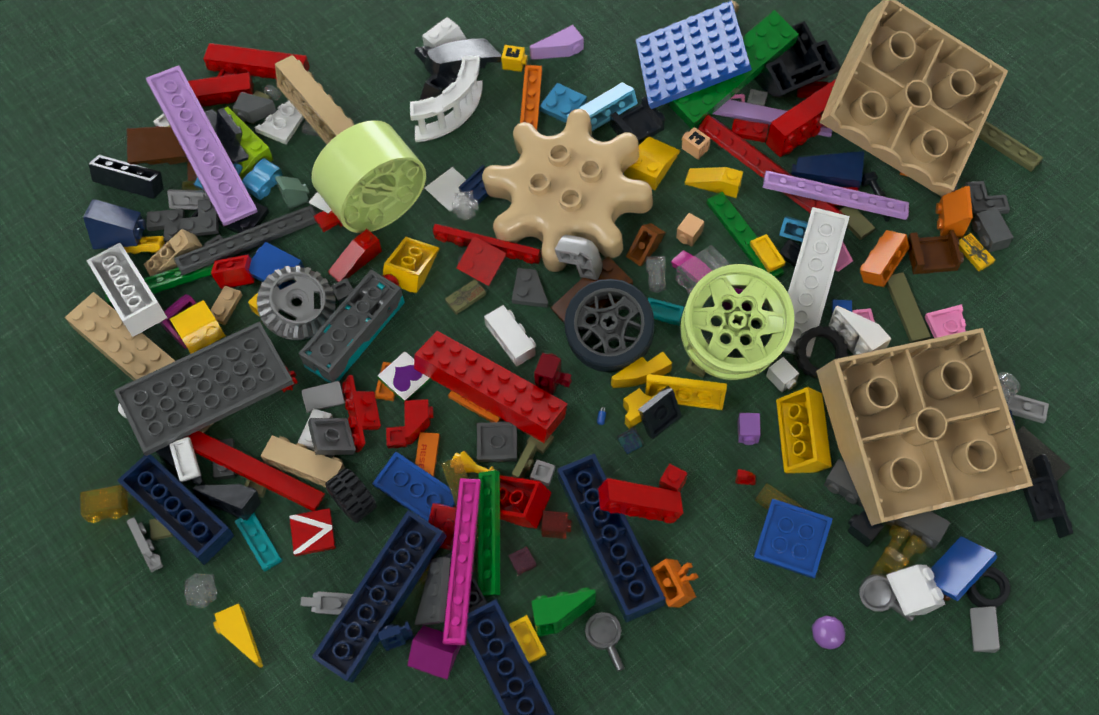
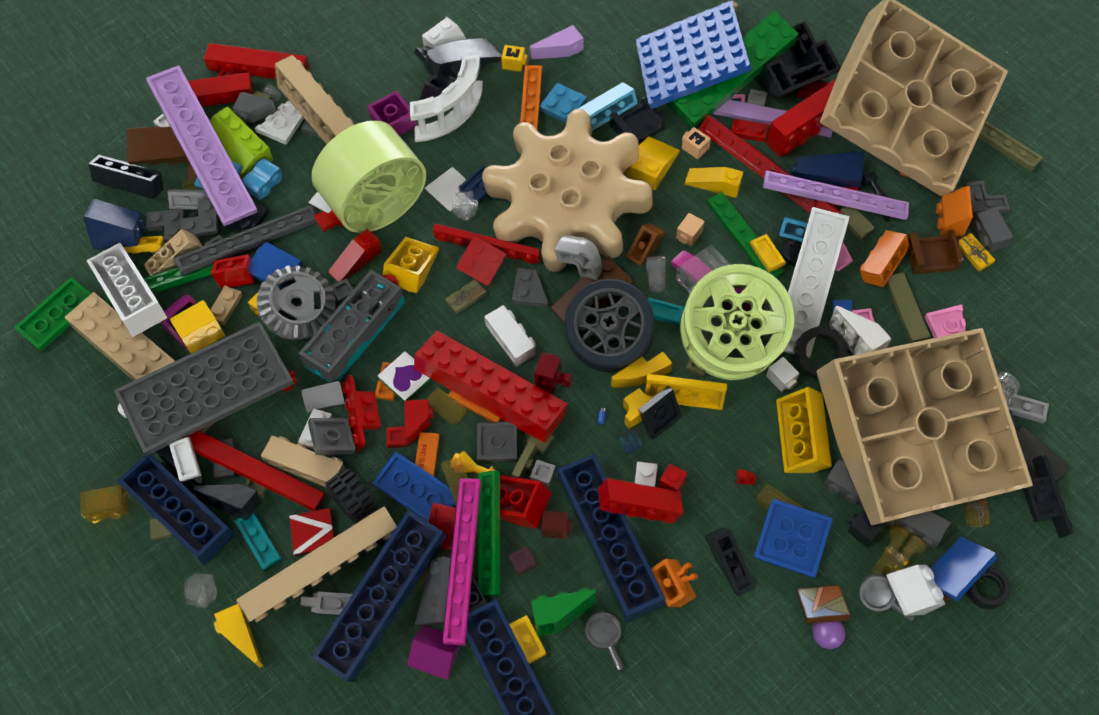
light grey hinge [127,517,163,572] -> none
black bracket [205,108,249,164] -> none
sand green slope [275,176,309,210] -> none
dark blue plate [378,621,414,651] -> none
medium lavender brick [738,413,760,445] -> none
light grey slope [969,606,1000,653] -> none
none -> green plate [14,277,91,352]
none -> tan brick [236,506,397,622]
none -> magenta brick [367,91,417,136]
none -> clear yellow tile [427,387,467,426]
none -> white plate [635,462,657,487]
none -> black slope [704,527,756,596]
none -> tile [797,585,850,624]
none -> clear yellow tile [964,498,990,527]

